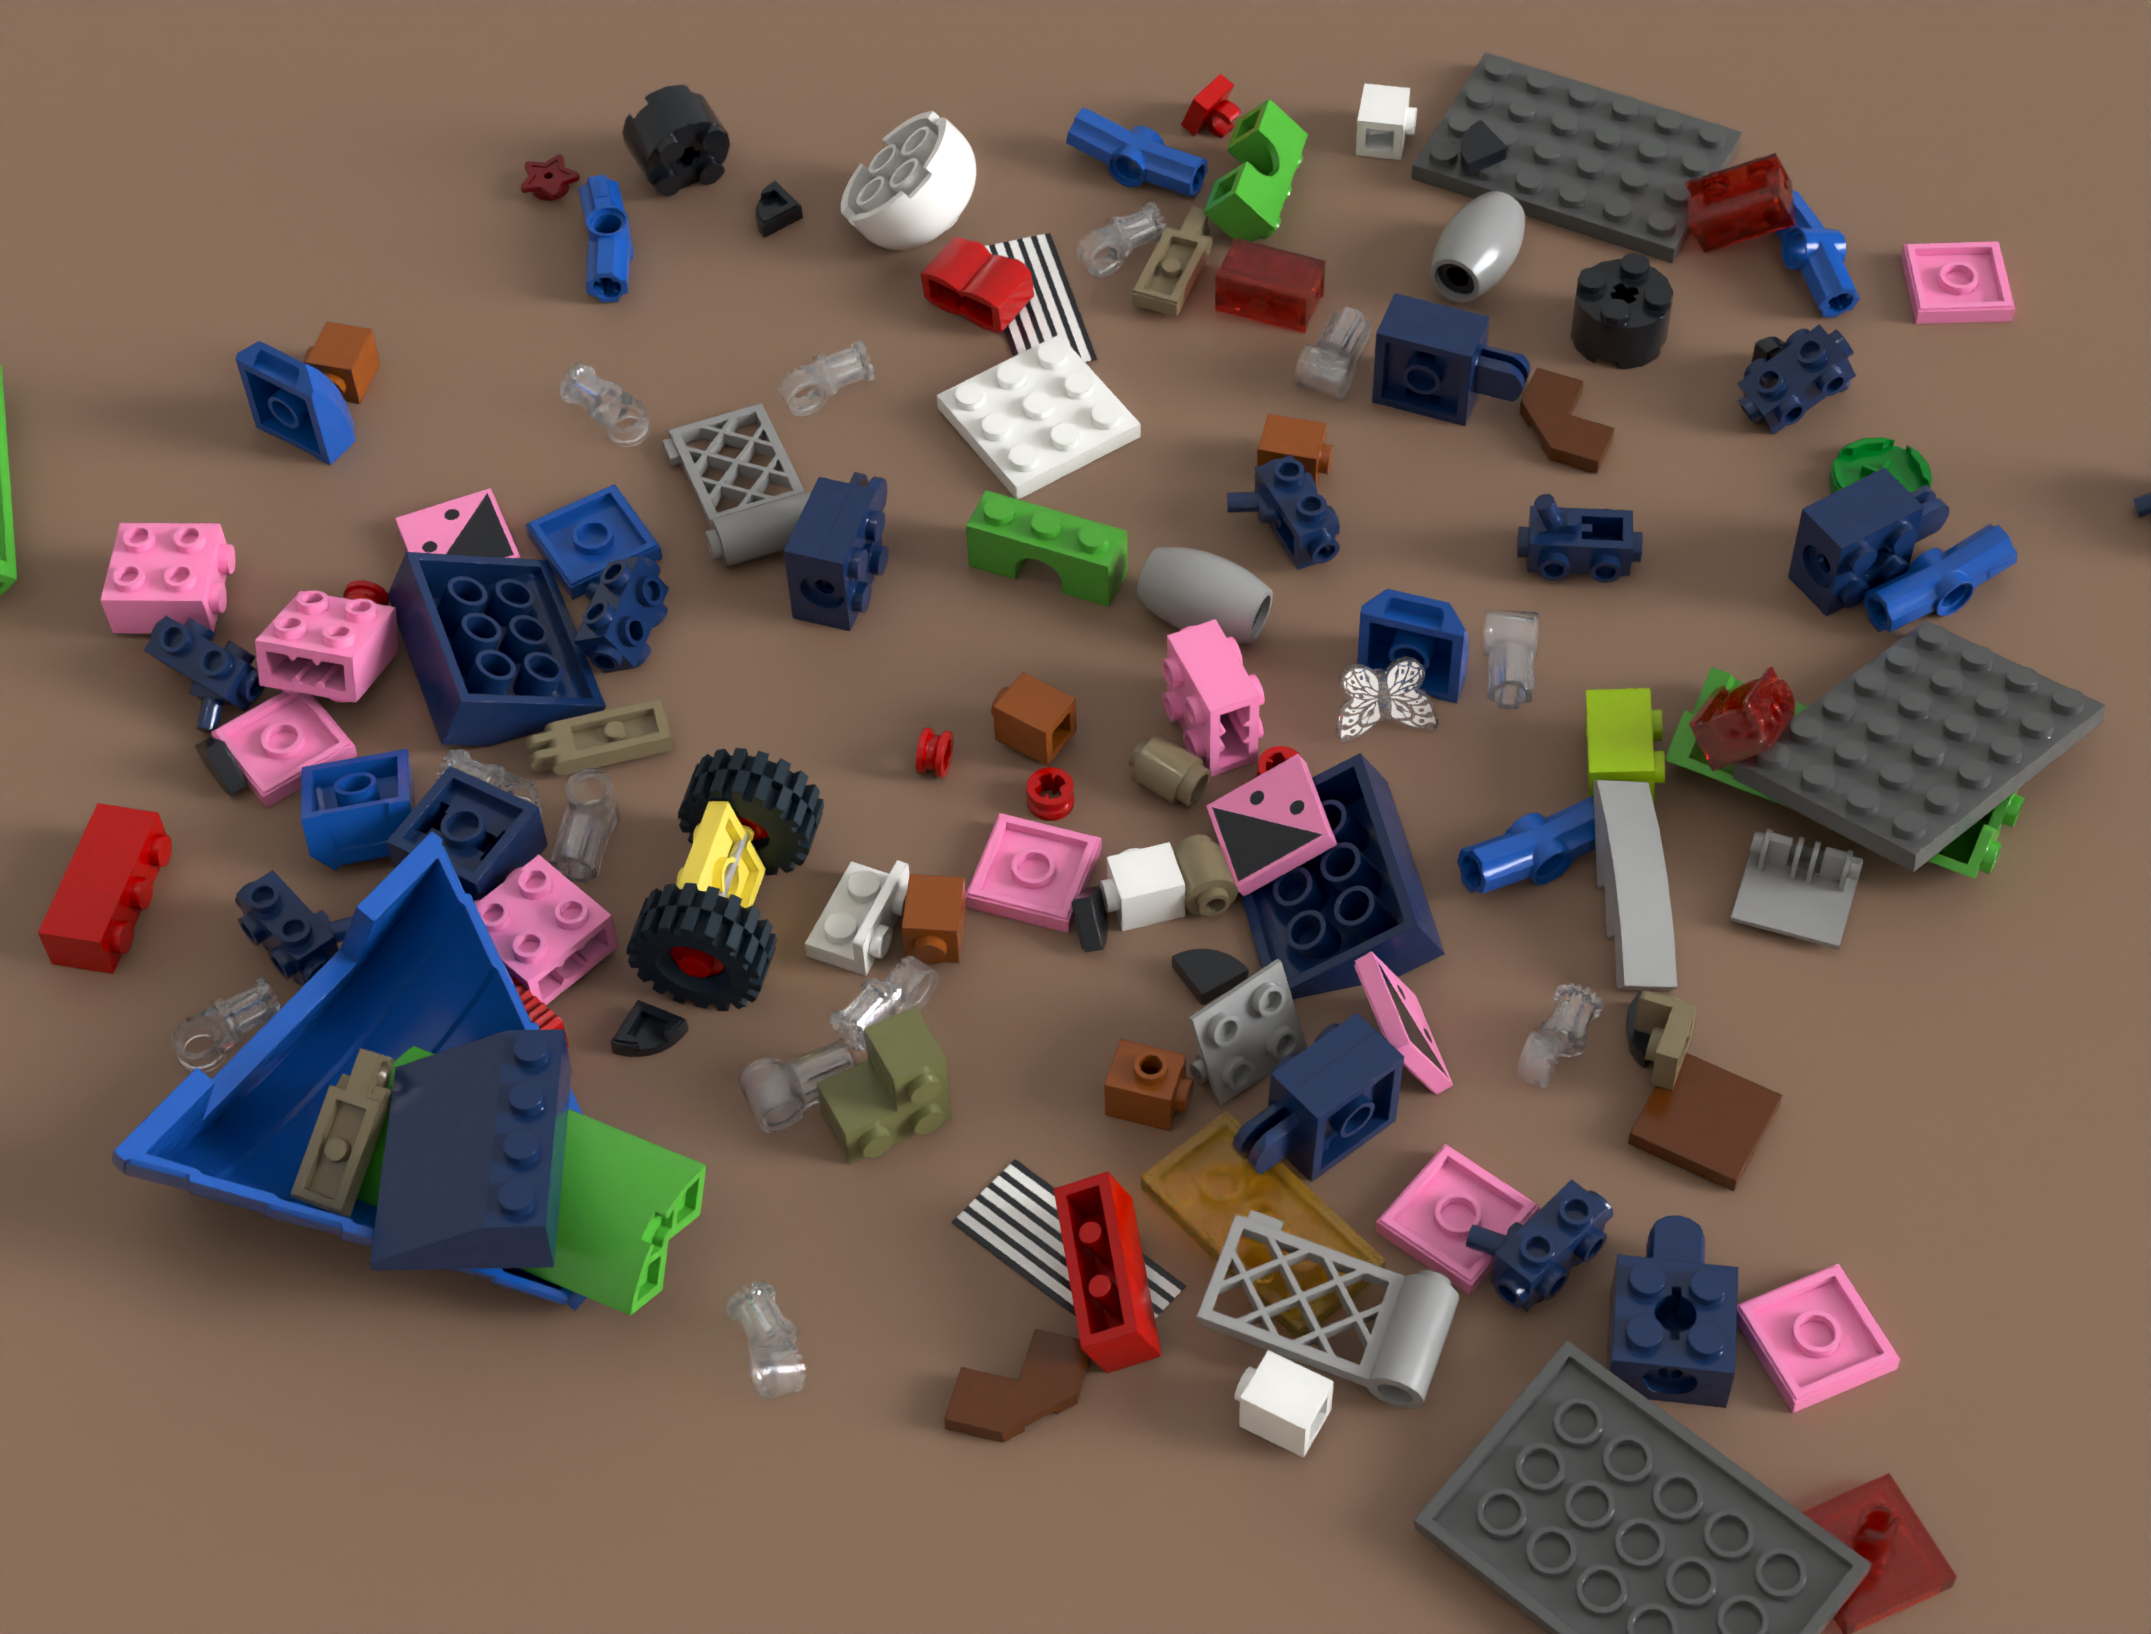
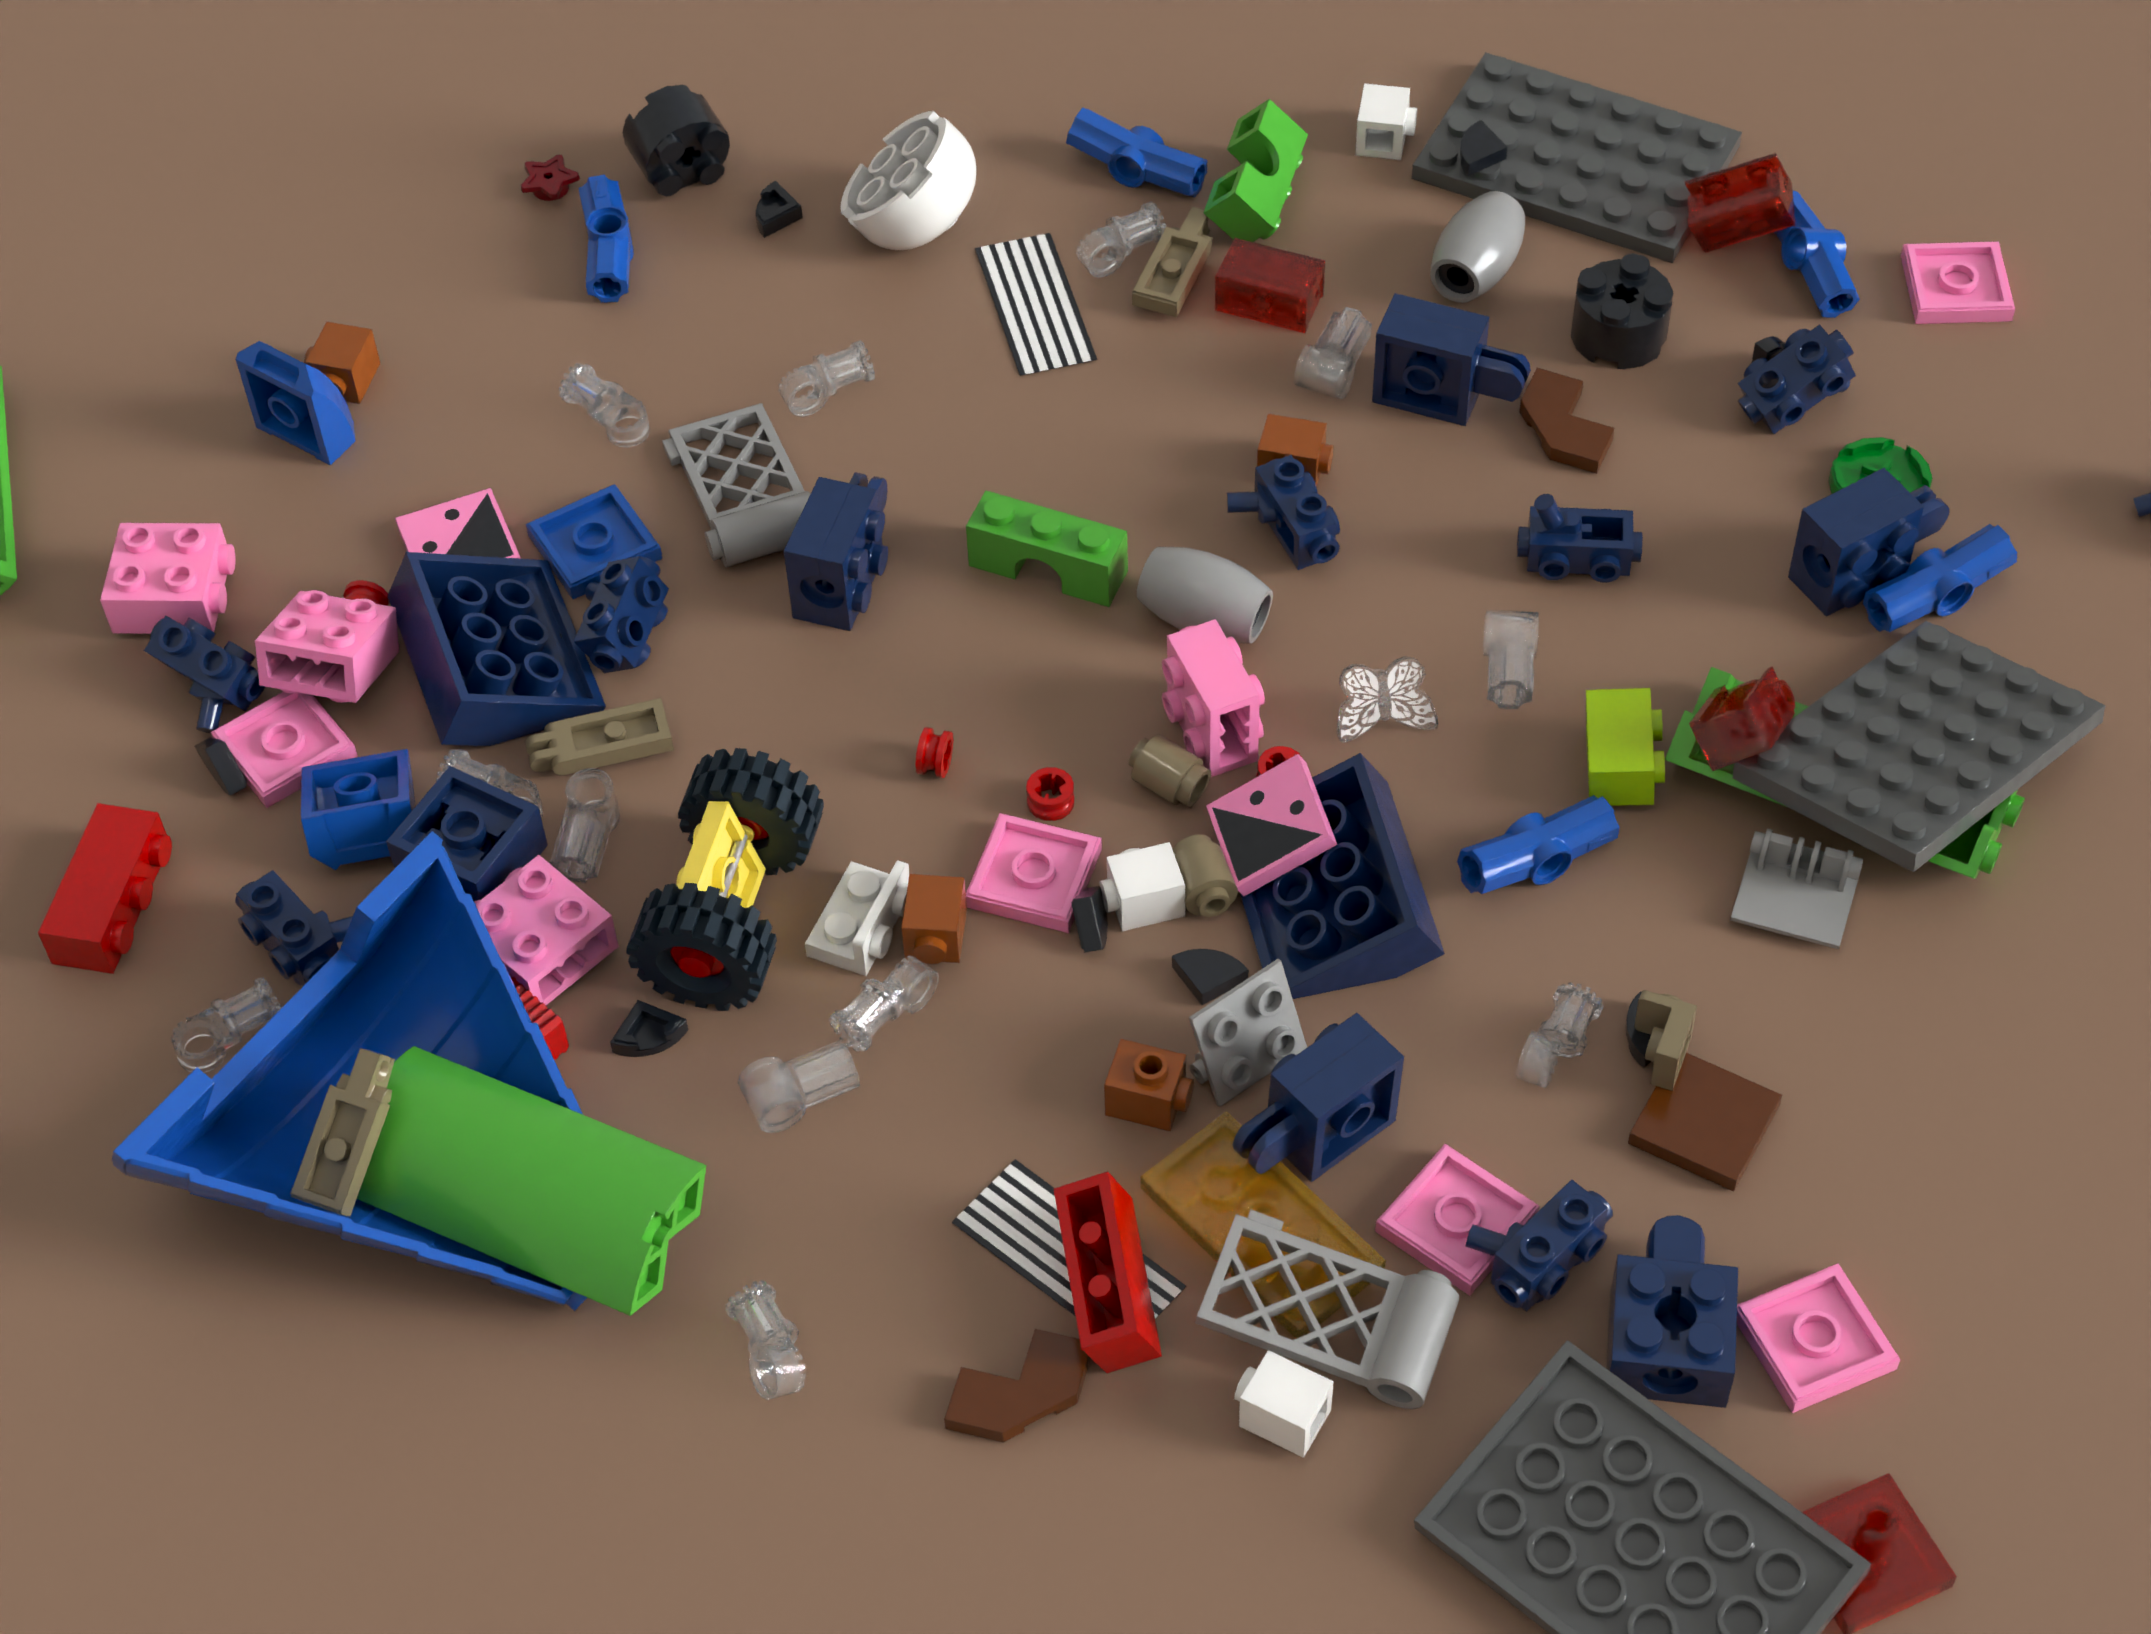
dark blue slope [370,1029,572,1271] -> none
olive brick [816,1006,952,1165] -> none
red brick [920,237,1034,333] -> none
white plate [937,334,1141,500] -> none
dark orange brick [991,672,1077,766] -> none
red tile [1181,73,1241,138] -> none
bright pink tile [1354,951,1453,1095] -> none
blue slope [1356,589,1469,704] -> none
light grey slope [1593,780,1677,991] -> none

